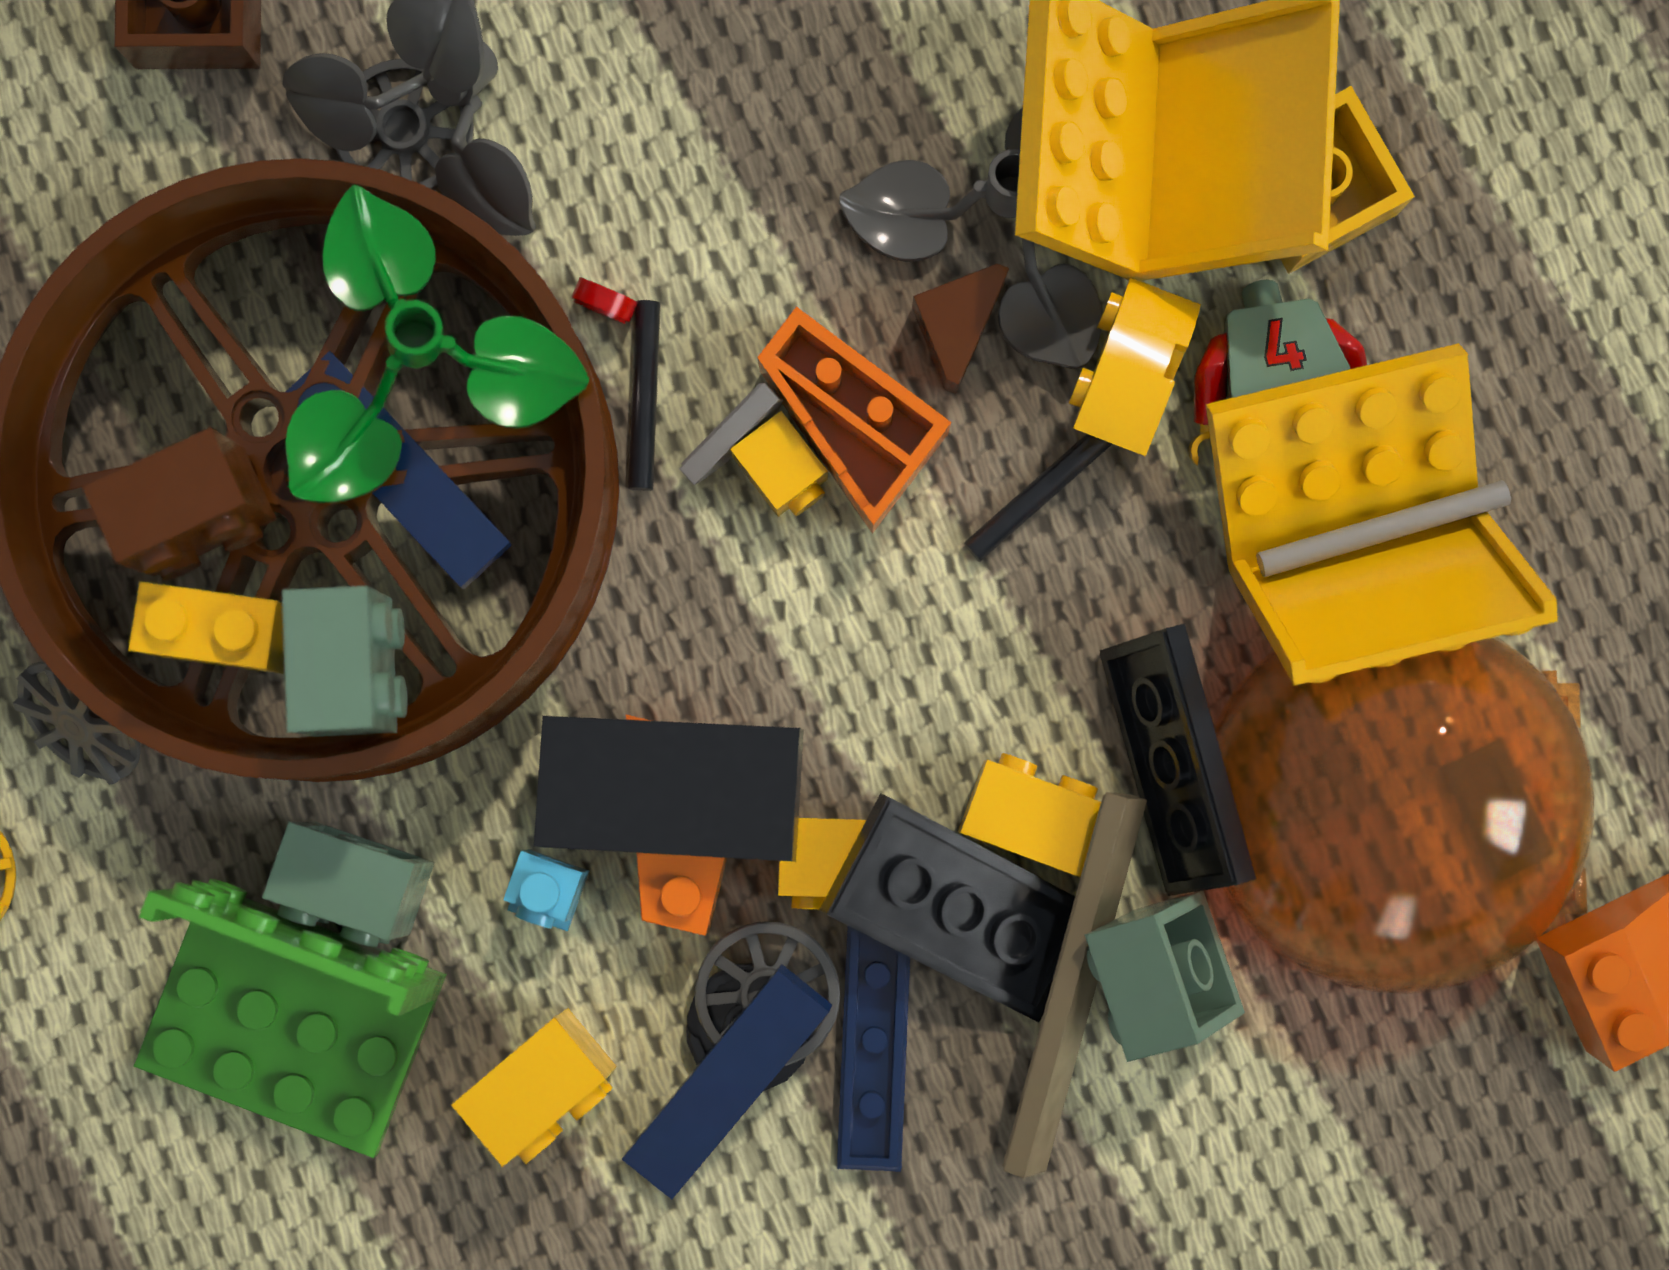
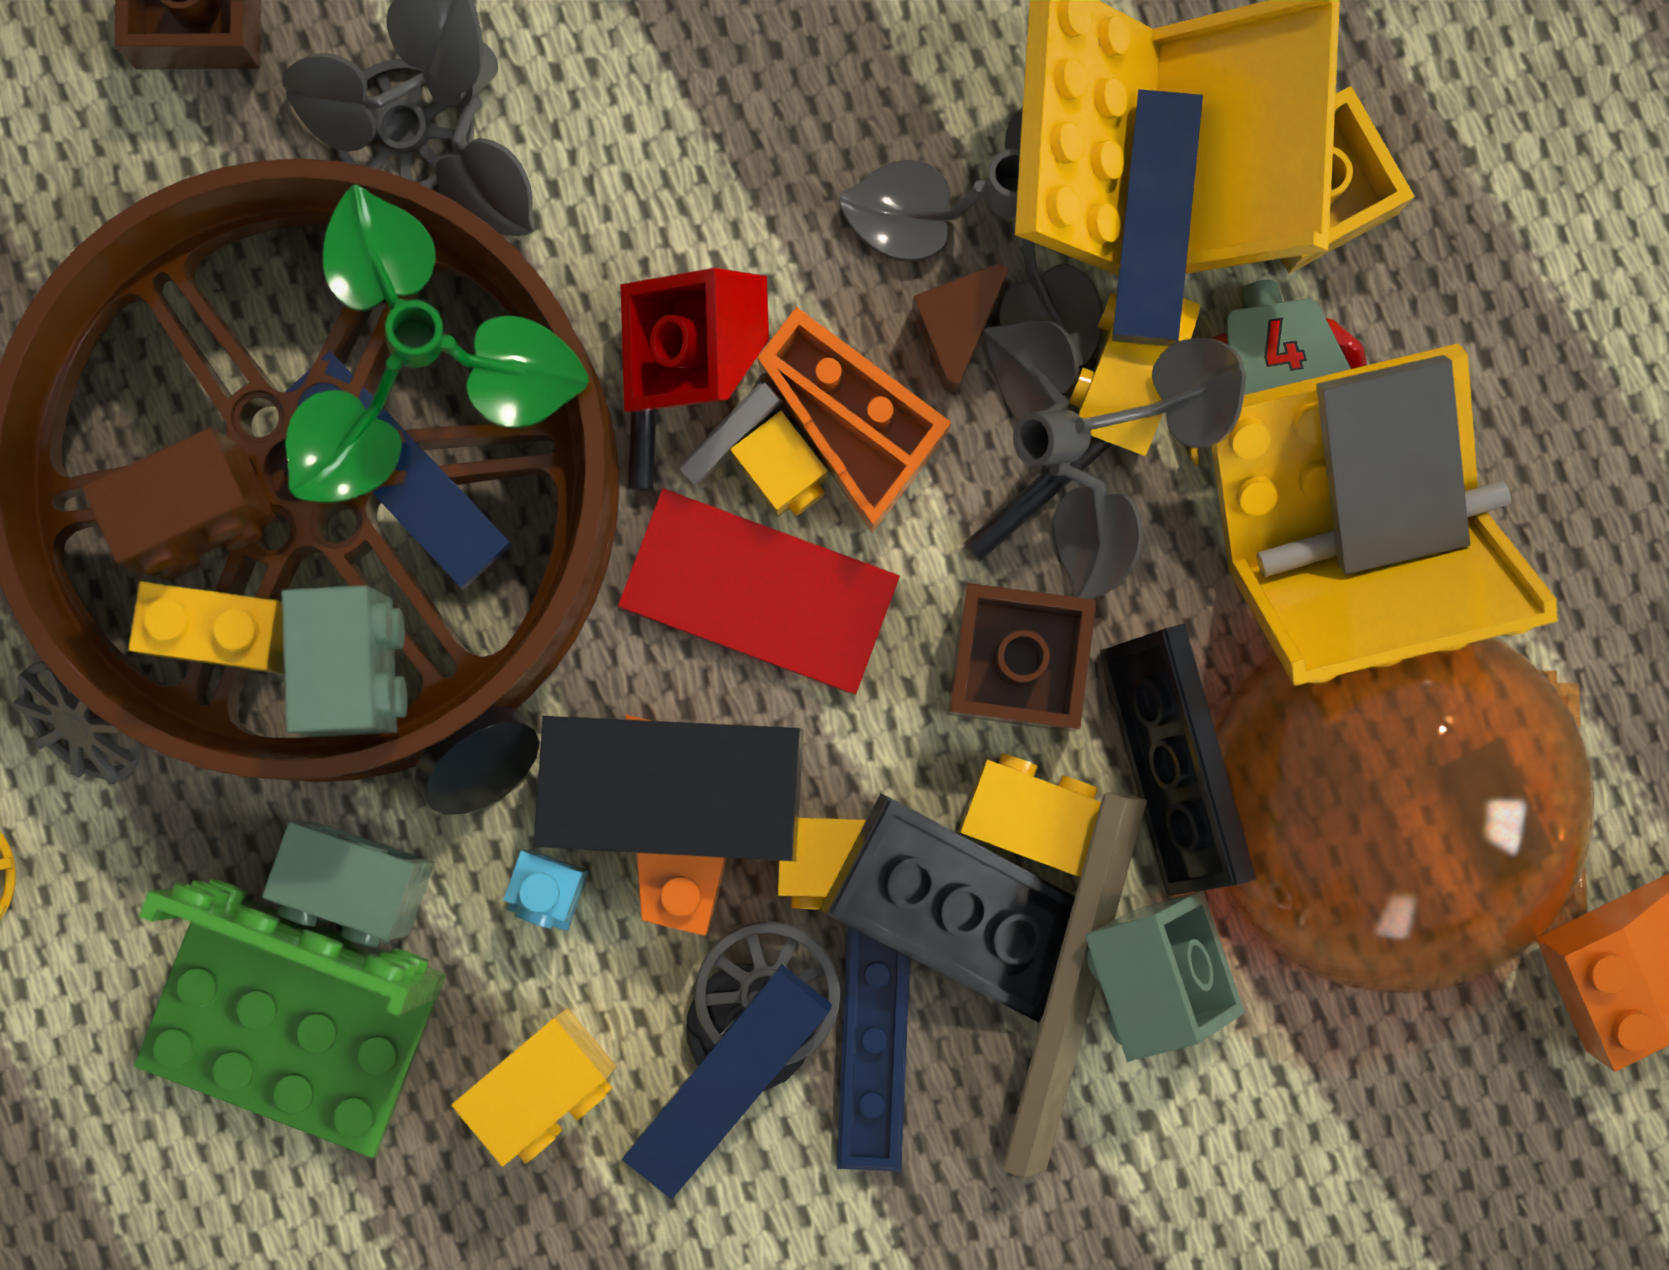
red tile [571,277,638,324] -> none
none -> black tile [414,707,540,815]
none -> red tile [618,488,900,695]
none -> red slope [620,268,769,412]
none -> reddish brown brick [947,583,1097,732]
none -> dark grey plant [983,320,1246,599]
none -> dark blue tile [1112,89,1203,346]
none -> dark grey tile [1316,355,1470,574]

